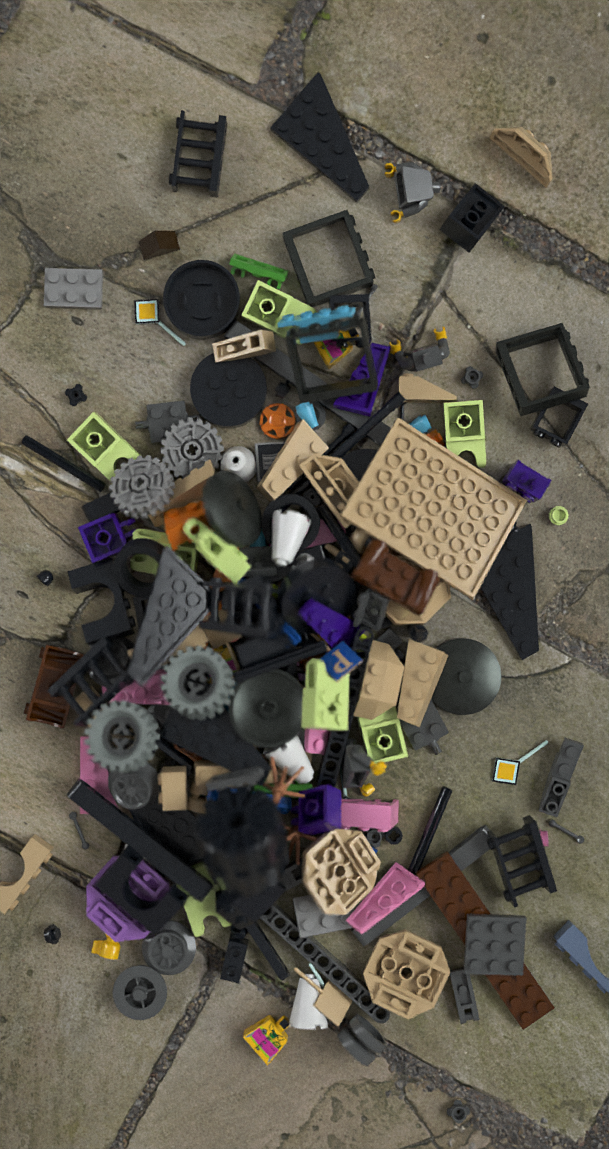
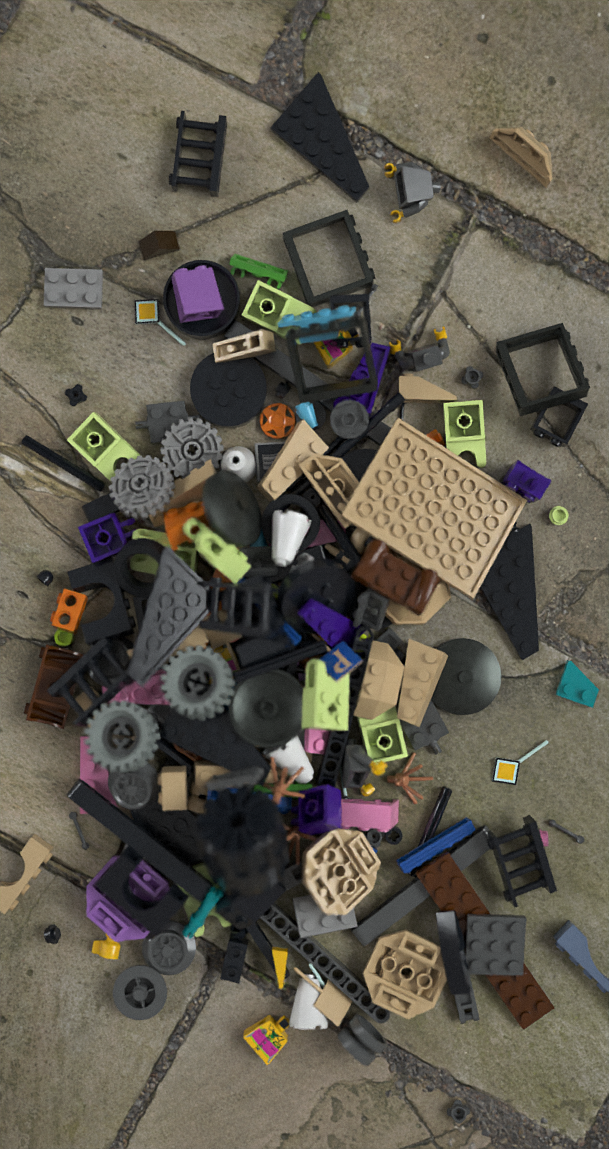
bright pink wing [346,862,425,934] -> none
black wheel [407,624,429,642] -> none
medium azure cone [409,415,432,433] -> none
black slope [439,183,505,253] -> none
dark grey slope [539,737,584,817] -> none
none -> orange brick [50,589,88,634]
none -> lime tile [54,629,74,647]
none -> medium lavender slope [172,266,223,323]
none -> teal pin [182,887,222,939]
none -> yellow piece [272,947,288,989]
none -> dark grey tile [330,400,369,439]
none -> nougat plant [387,752,433,804]
none -> blue piece [396,817,476,874]
none -> black slope [436,910,471,995]
none -> teal wing [555,660,599,708]

